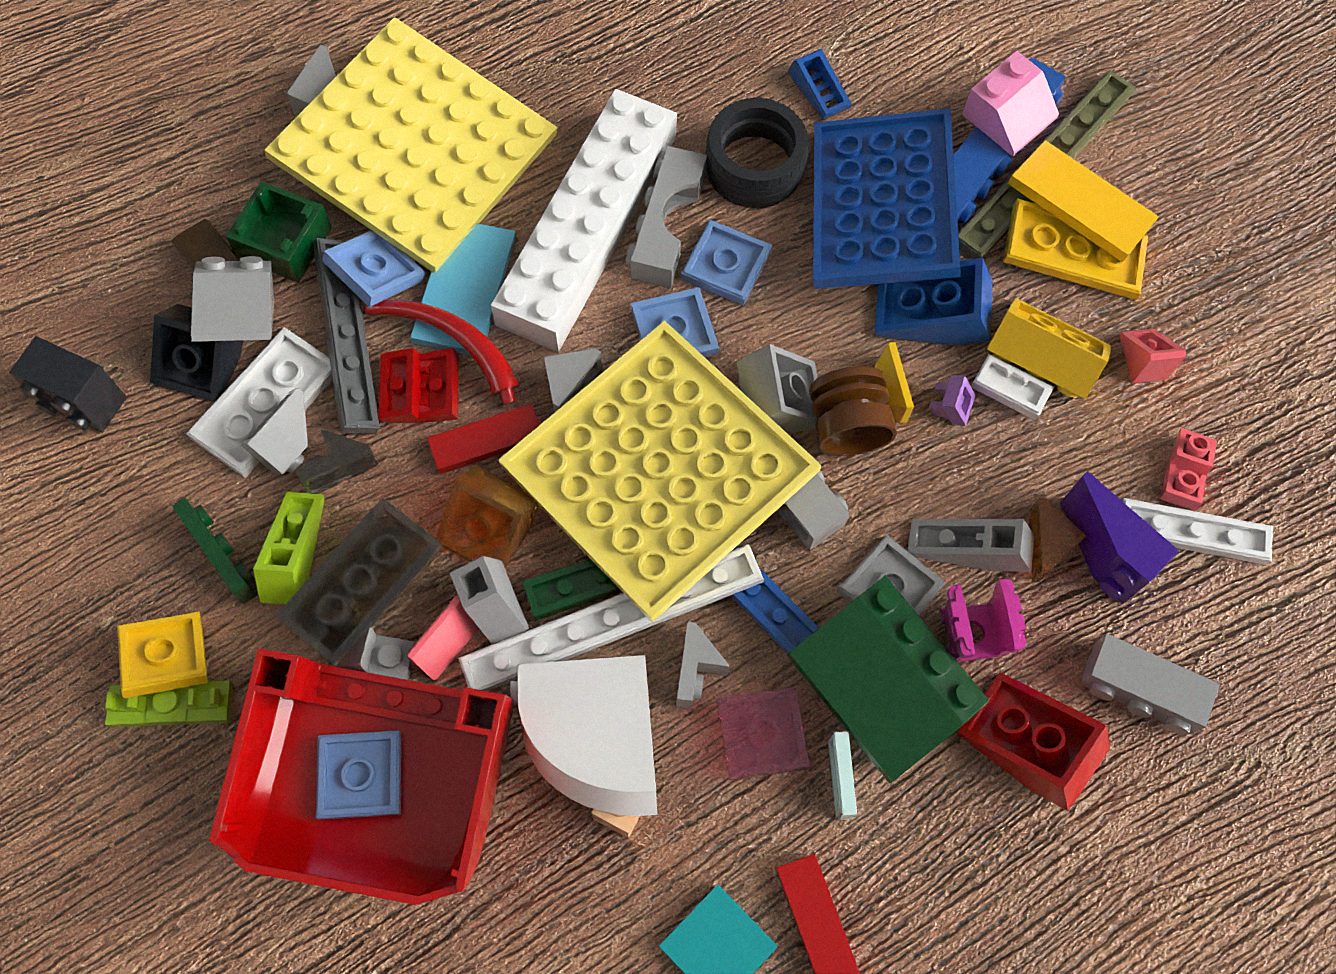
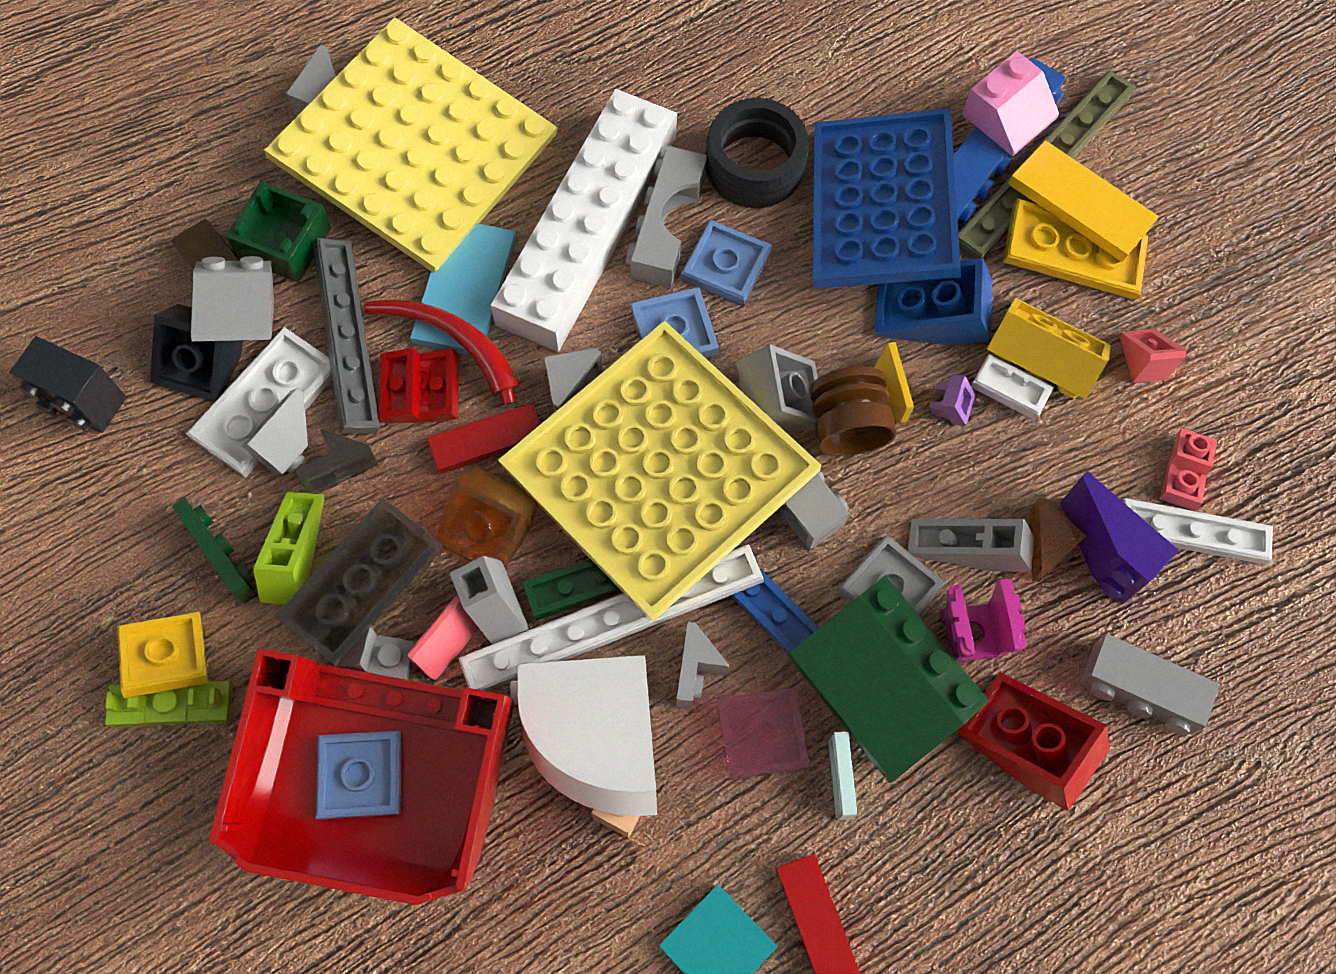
medium blue plate [322,231,425,307] -> none
blue slope [788,49,852,120] -> none

